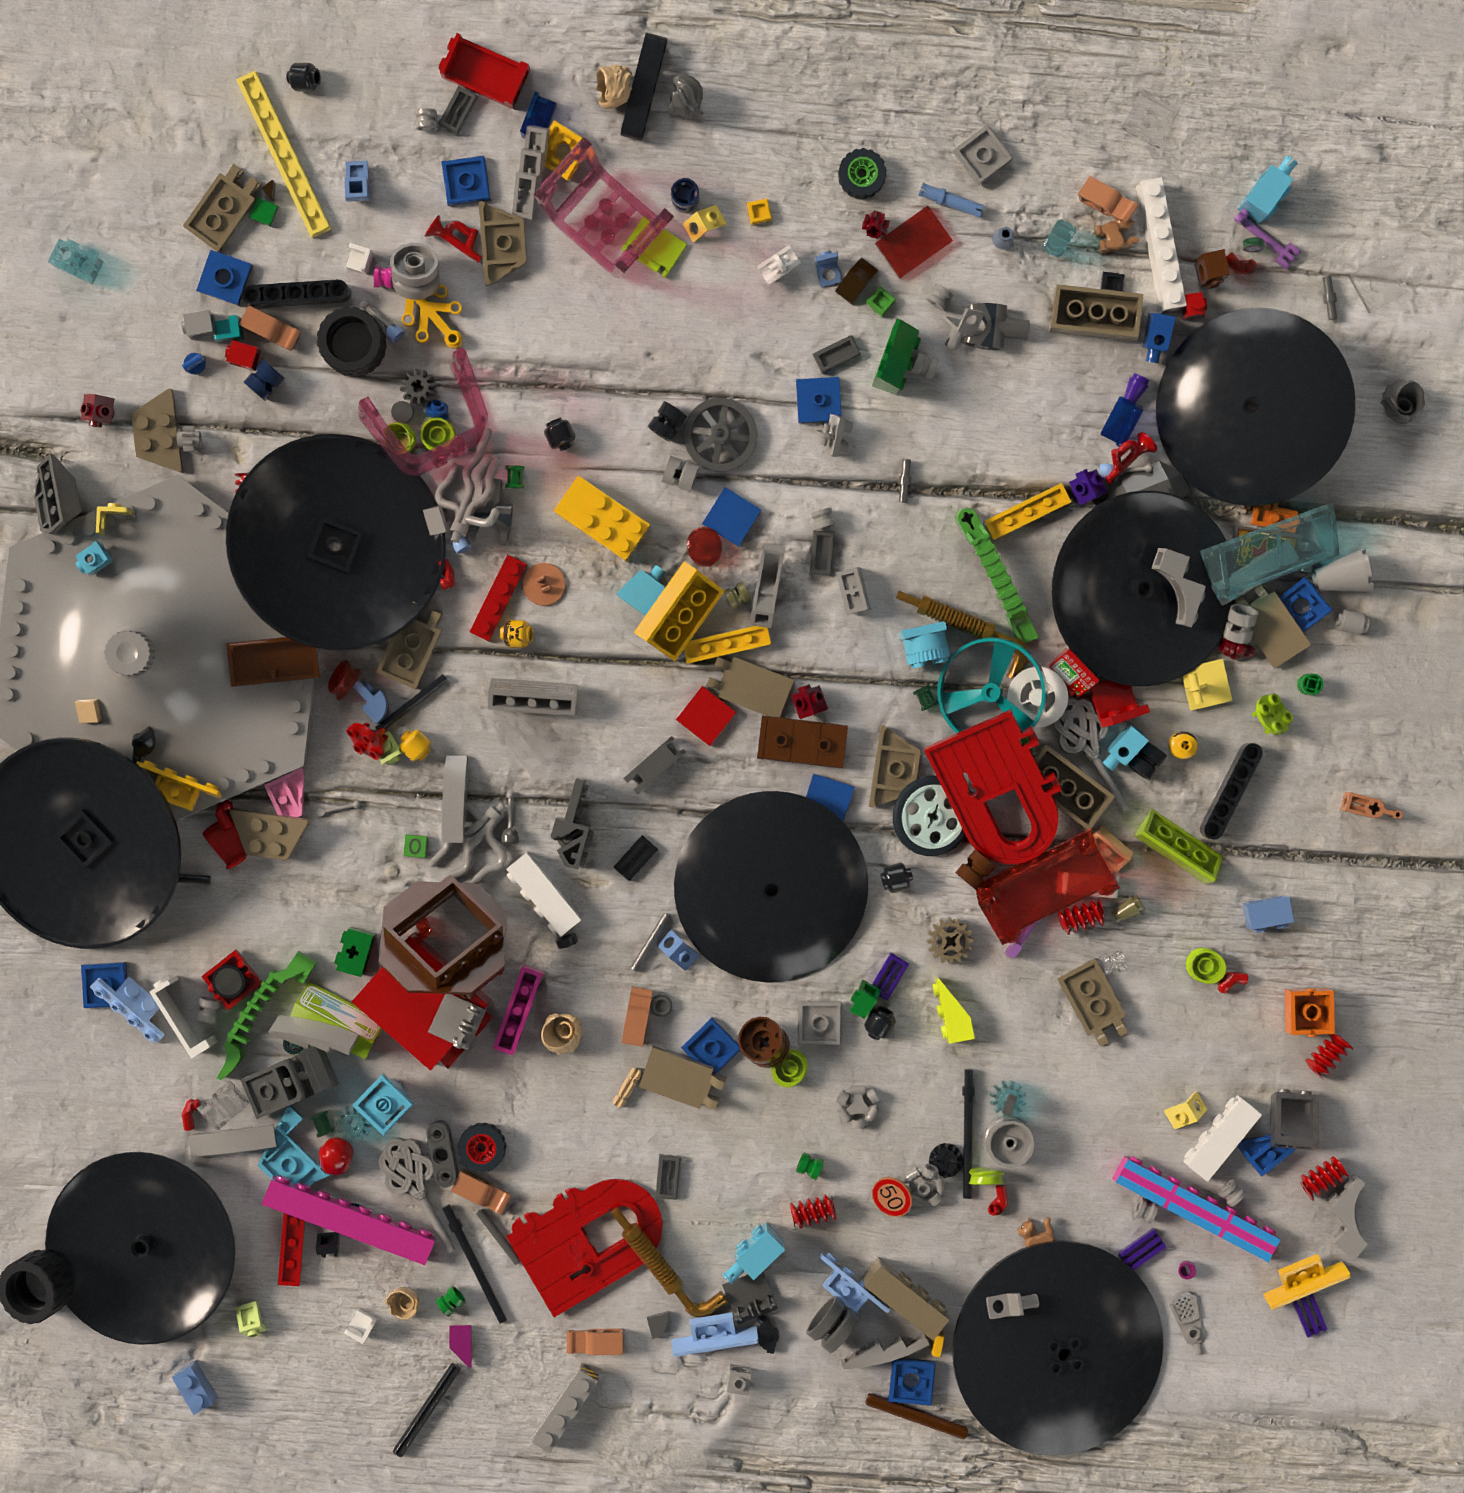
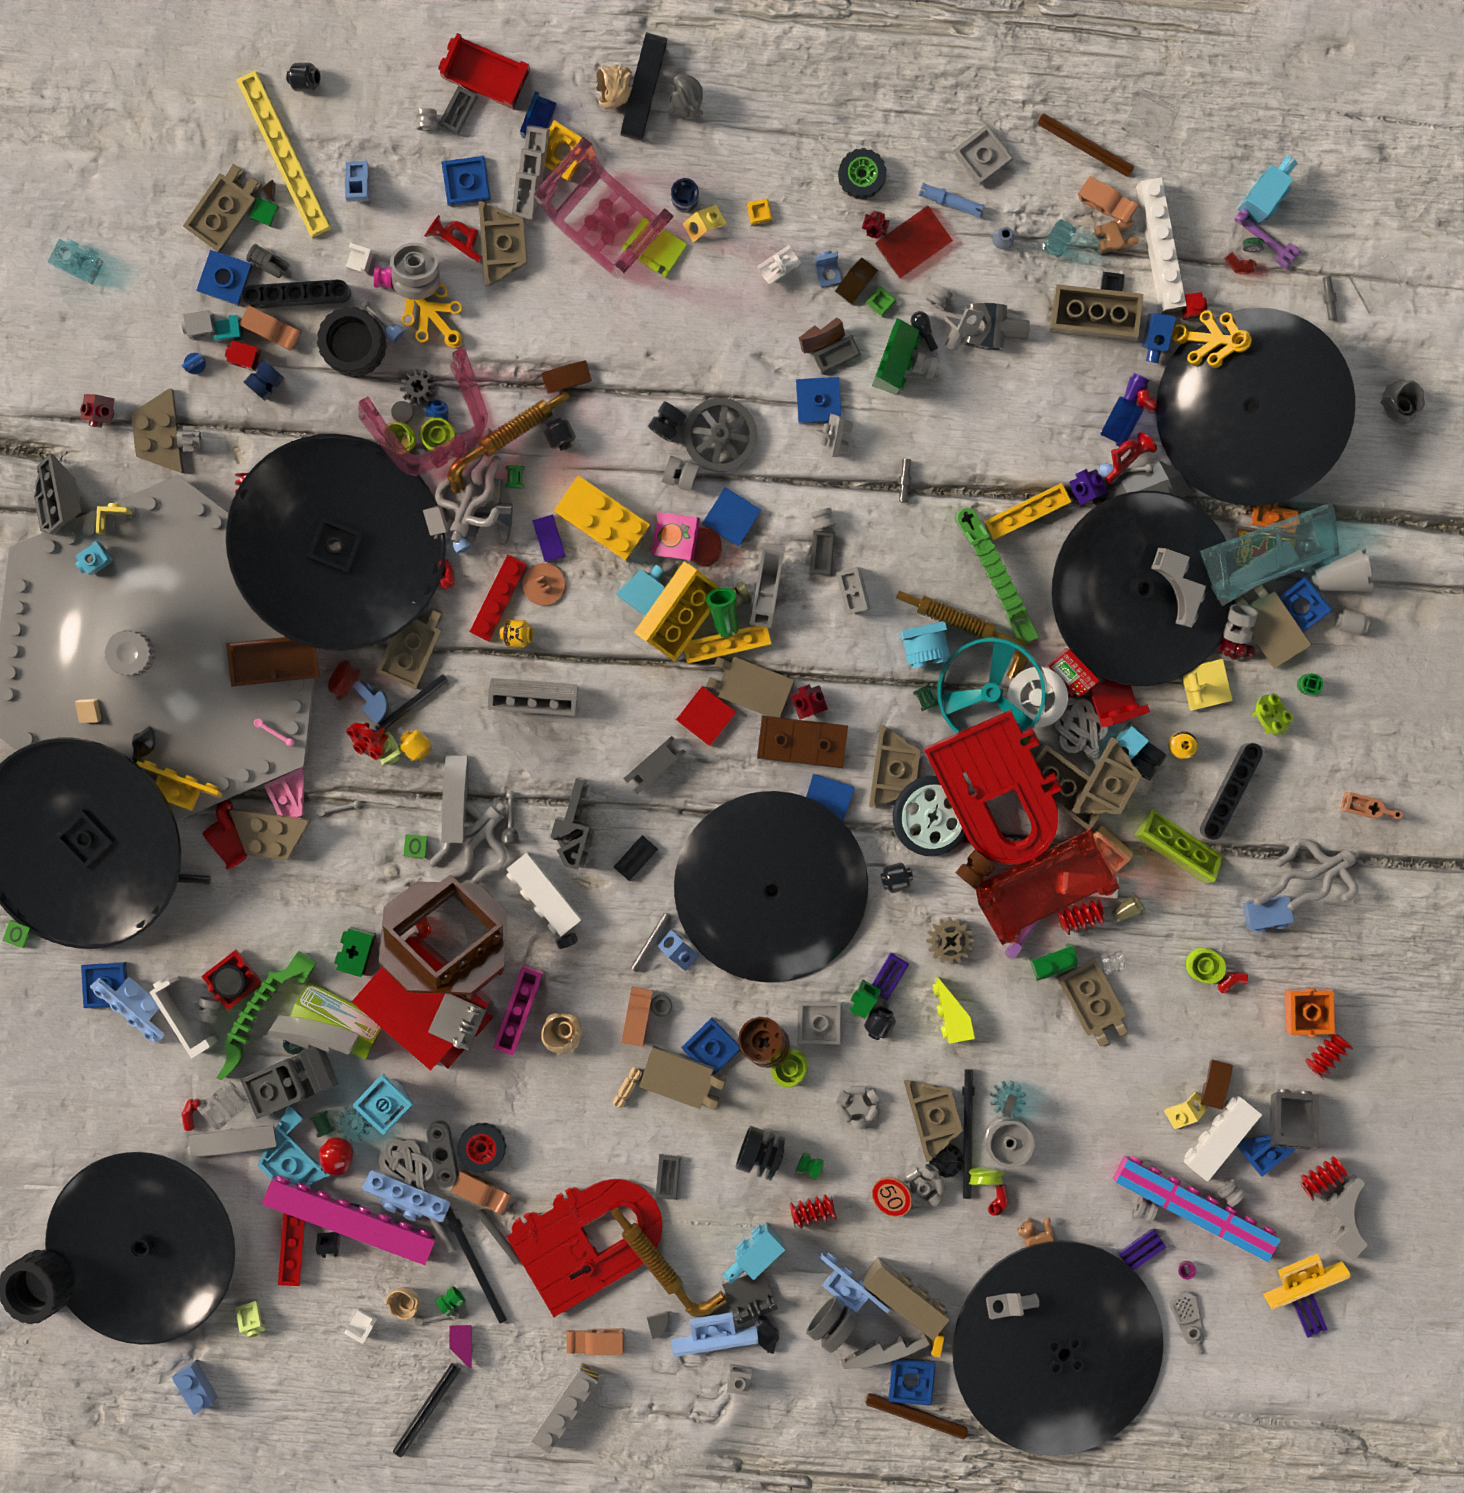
reddish brown brick [1194,249,1230,289] -> none
none -> bright green tile [2,920,30,948]
none -> dark grey hinge [246,244,290,279]
none -> bright pink hinge [254,719,295,747]
none -> light blue bracket [362,1170,450,1223]
none -> light grey hinge [415,1310,459,1326]
none -> pearl gold piece [447,391,570,493]
none -> dark purple tile [532,514,566,562]
none -> reddish brown slope [541,360,592,394]
none -> tile [651,512,700,561]
none -> green plant [706,588,738,638]
none -> black wheel [735,1125,786,1181]
none -> reddish brown slope [799,317,845,354]
none -> dark tan wing [904,1080,963,1162]
none -> black piece [910,311,938,352]
none -> green window [1029,943,1079,981]
none -> reddish brown axle [1037,113,1134,177]
none -> dark tan wing [1072,737,1142,814]
none -> red arm [1137,390,1157,413]
none -> yellow plant [1171,311,1252,368]
none -> reddish brown slope [1200,1059,1233,1110]
none -> light grey plant [1254,839,1360,911]

